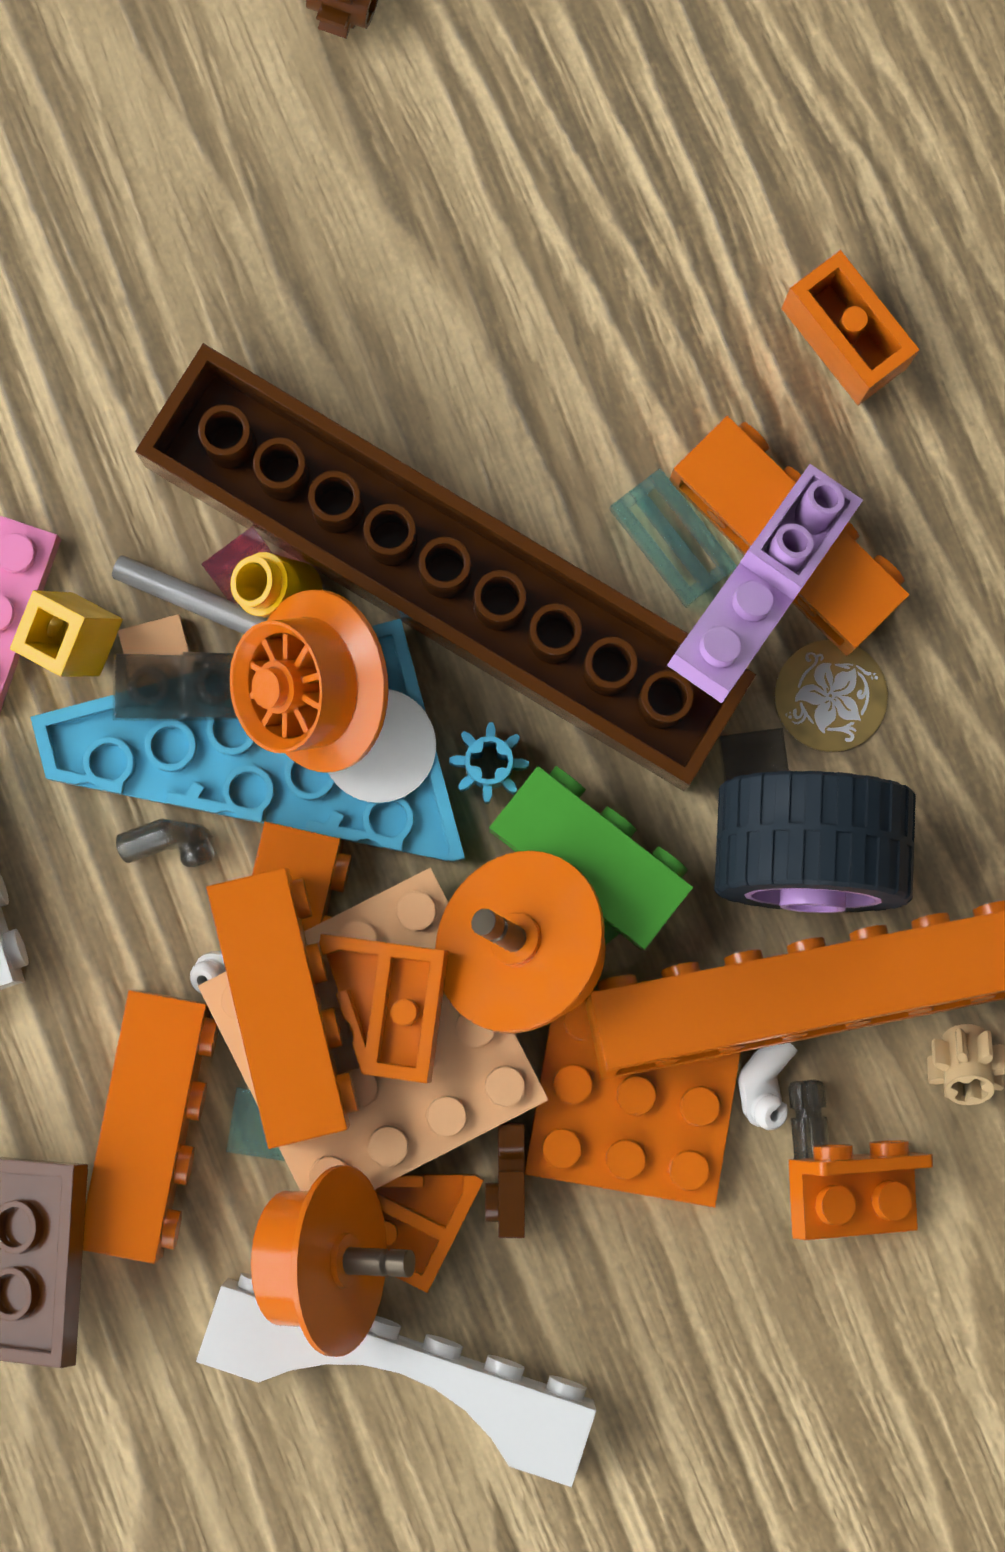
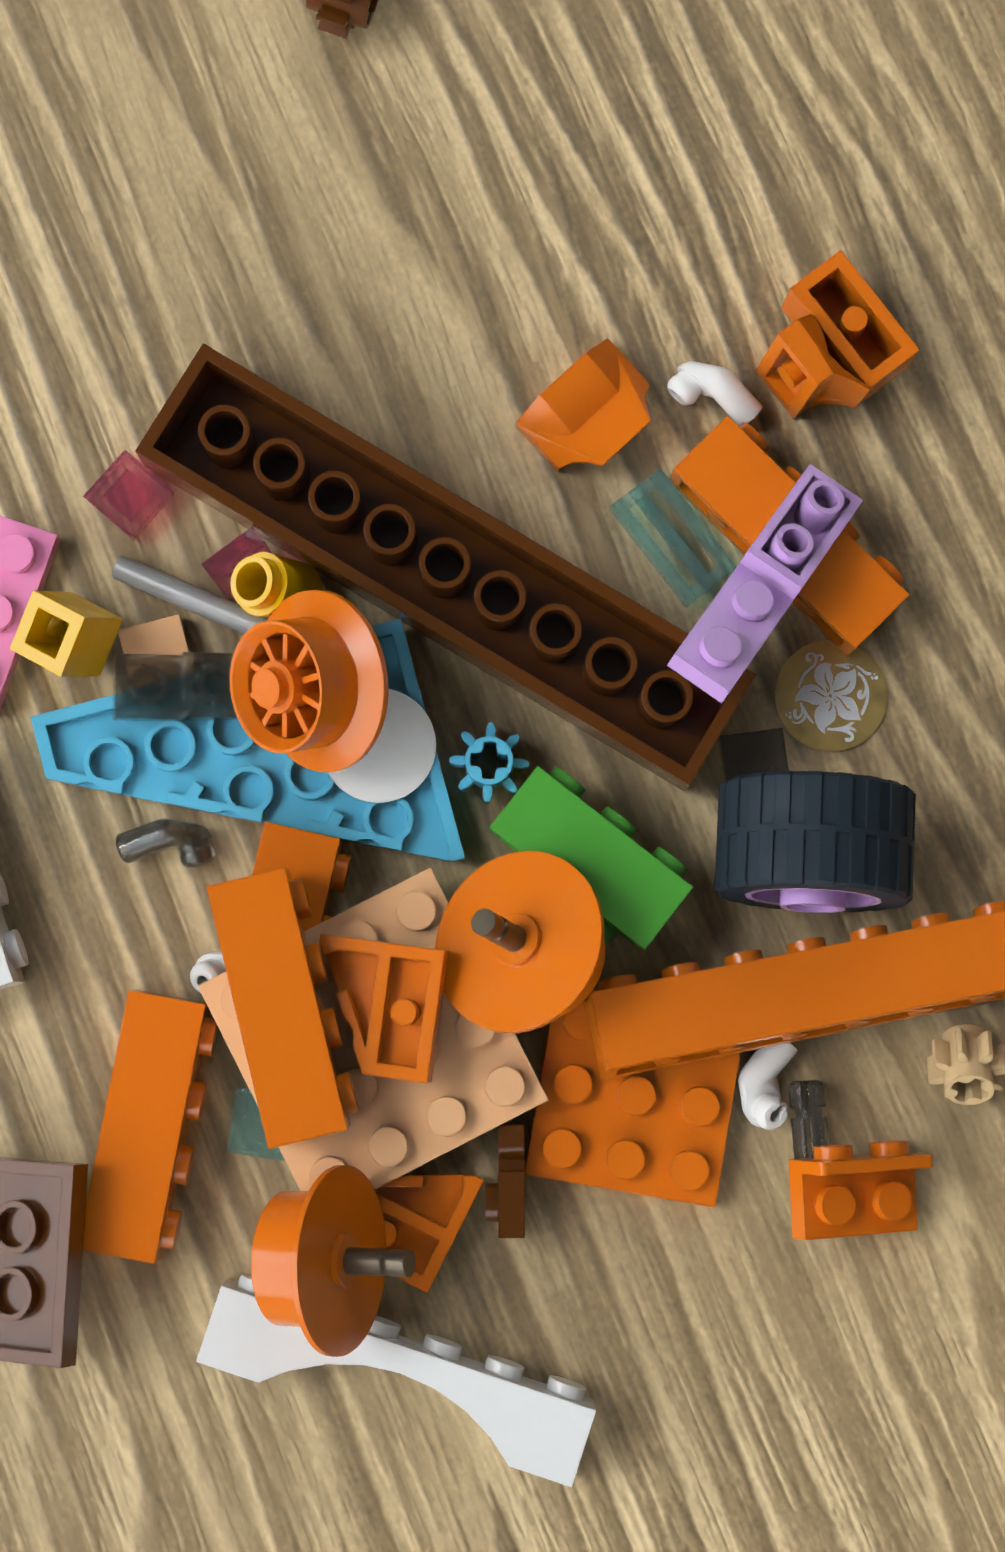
none -> clear pink tile [83,450,175,541]
none -> orange slope [516,338,652,472]
none -> white arm [667,360,762,426]
none -> orange slope [755,314,871,419]

